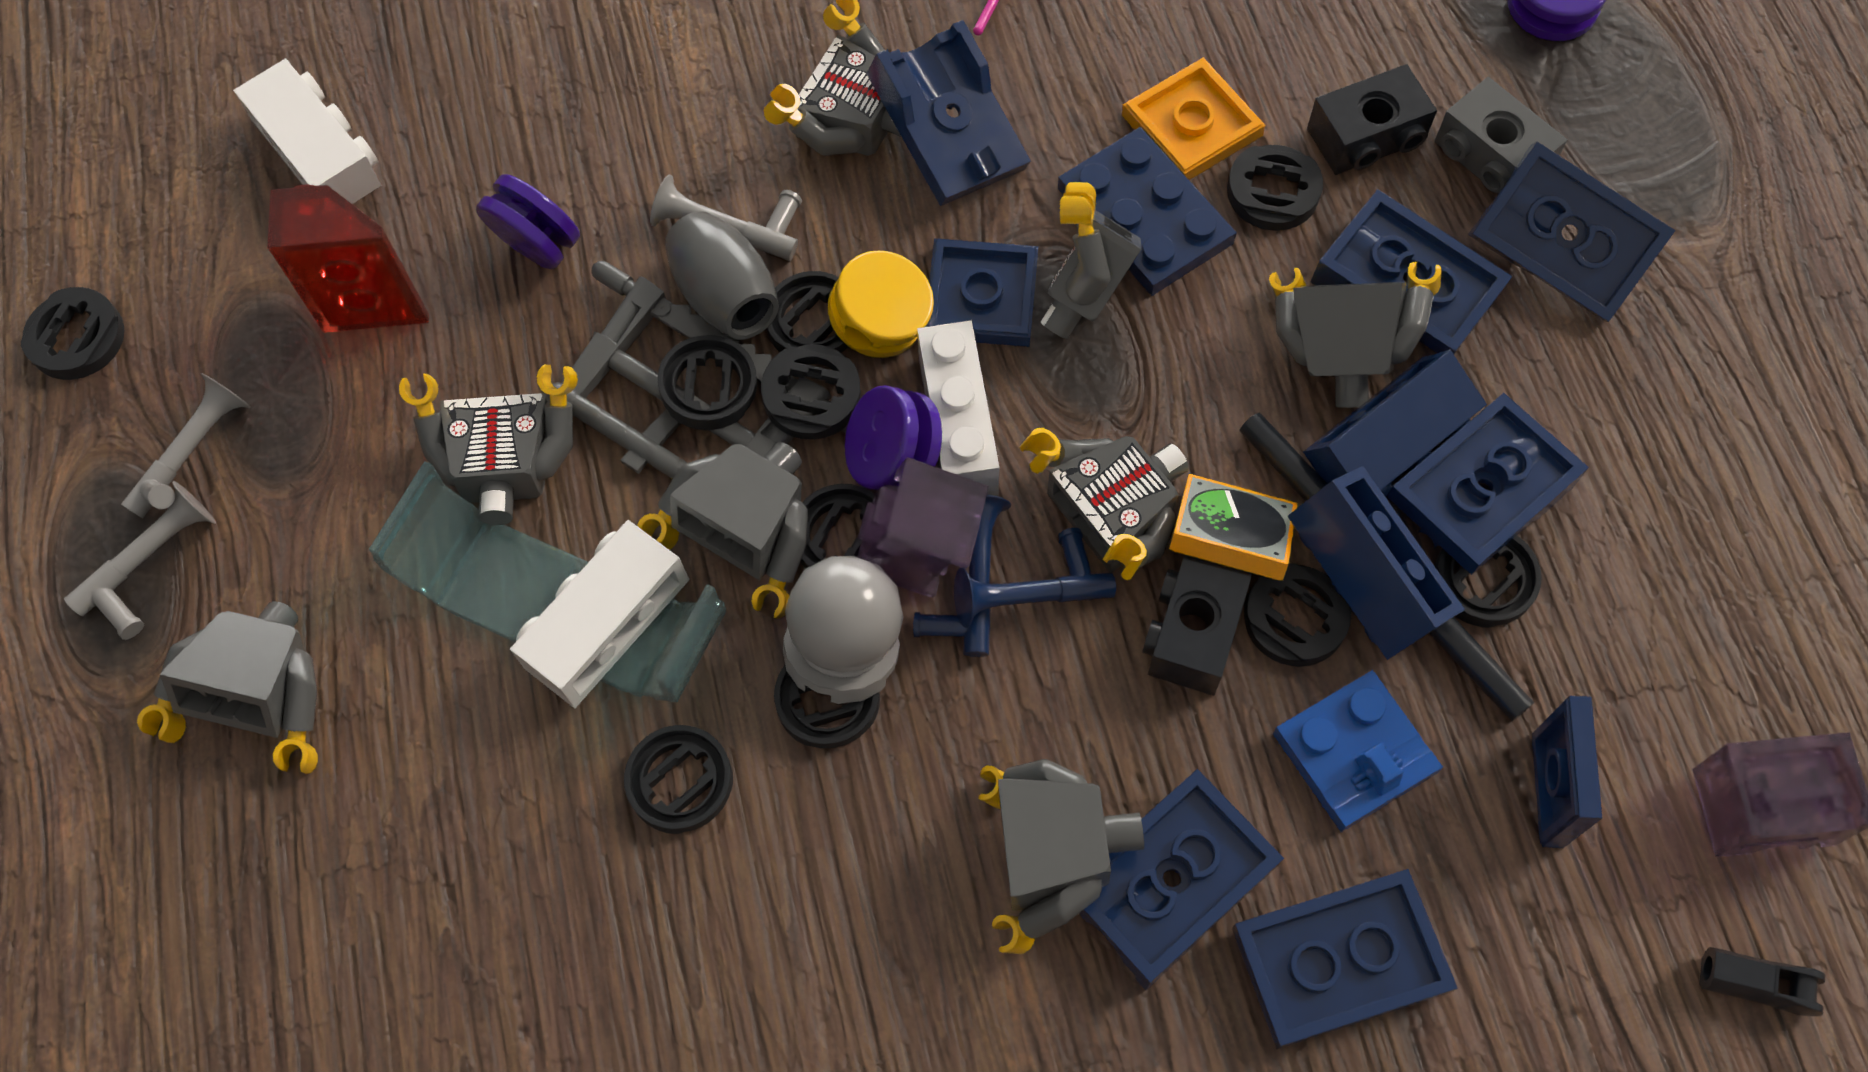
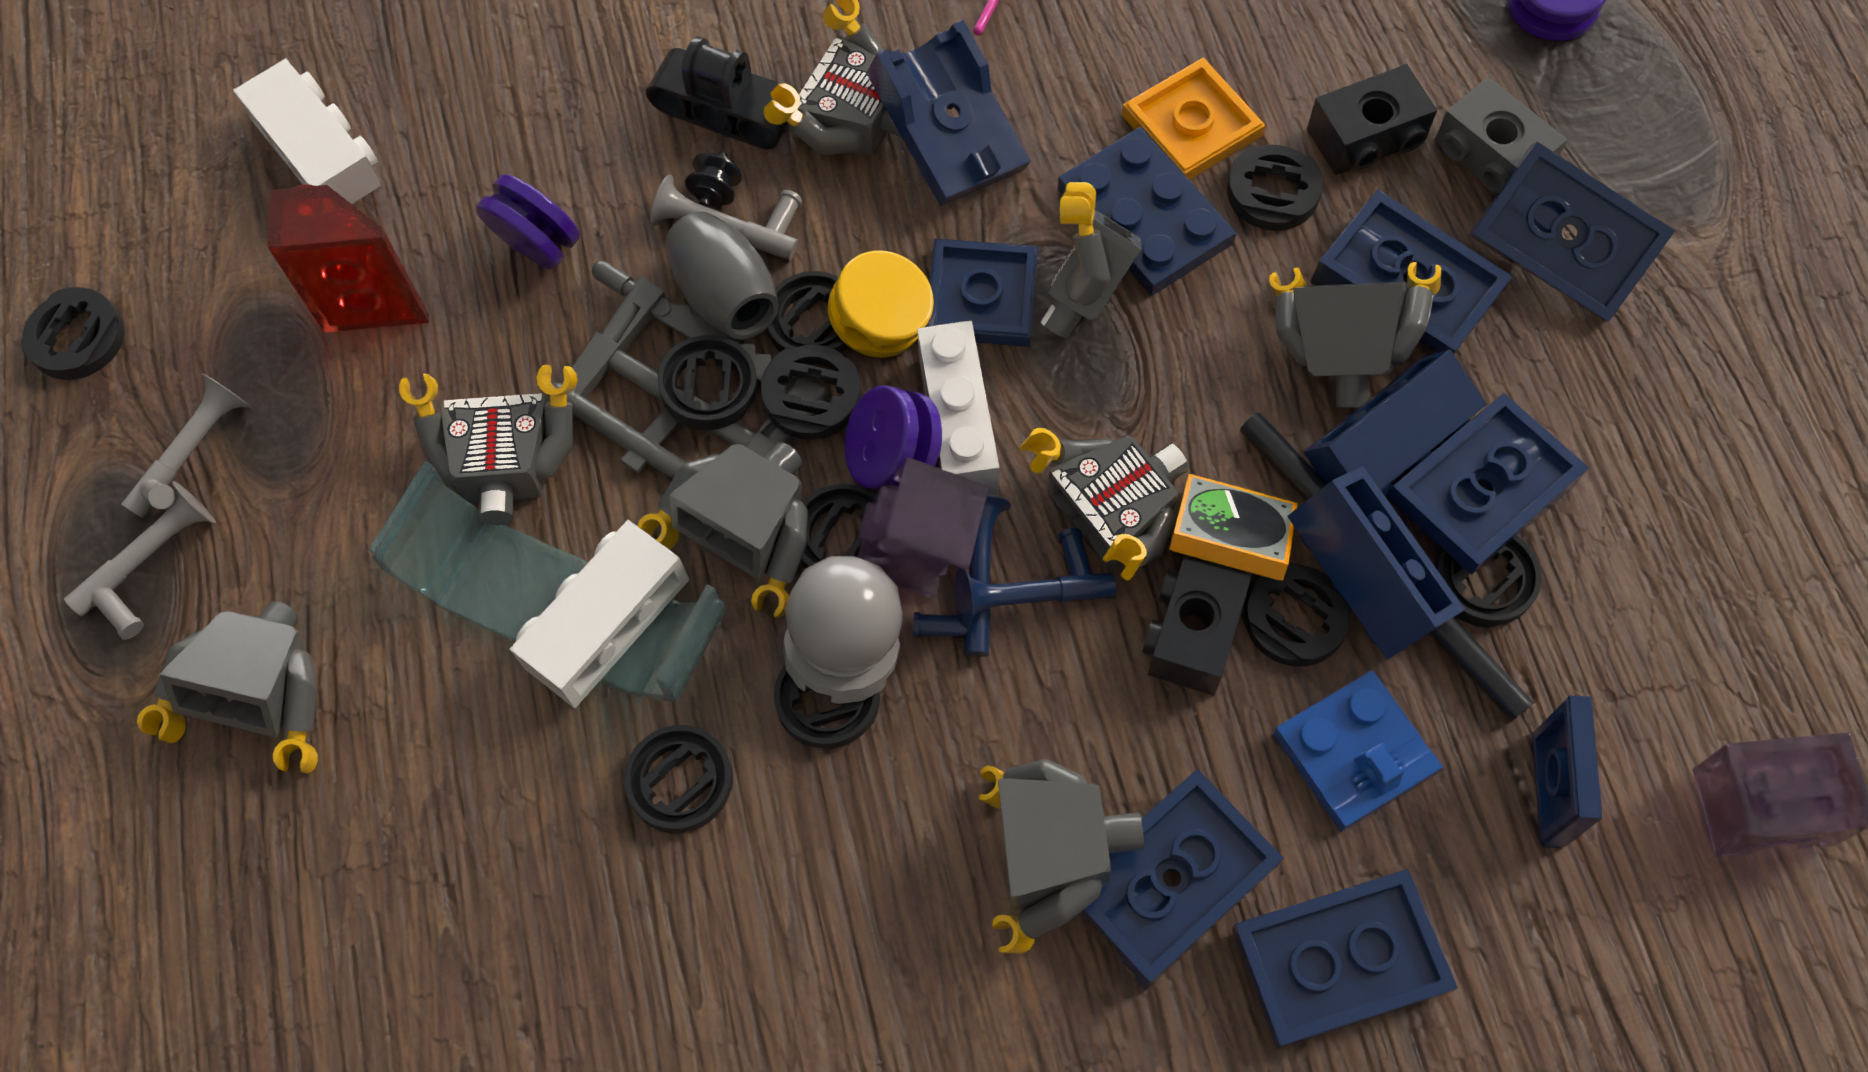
black bar [1699,947,1826,1017] -> none
none -> black piece [646,36,789,150]
none -> black wheel [685,151,742,207]

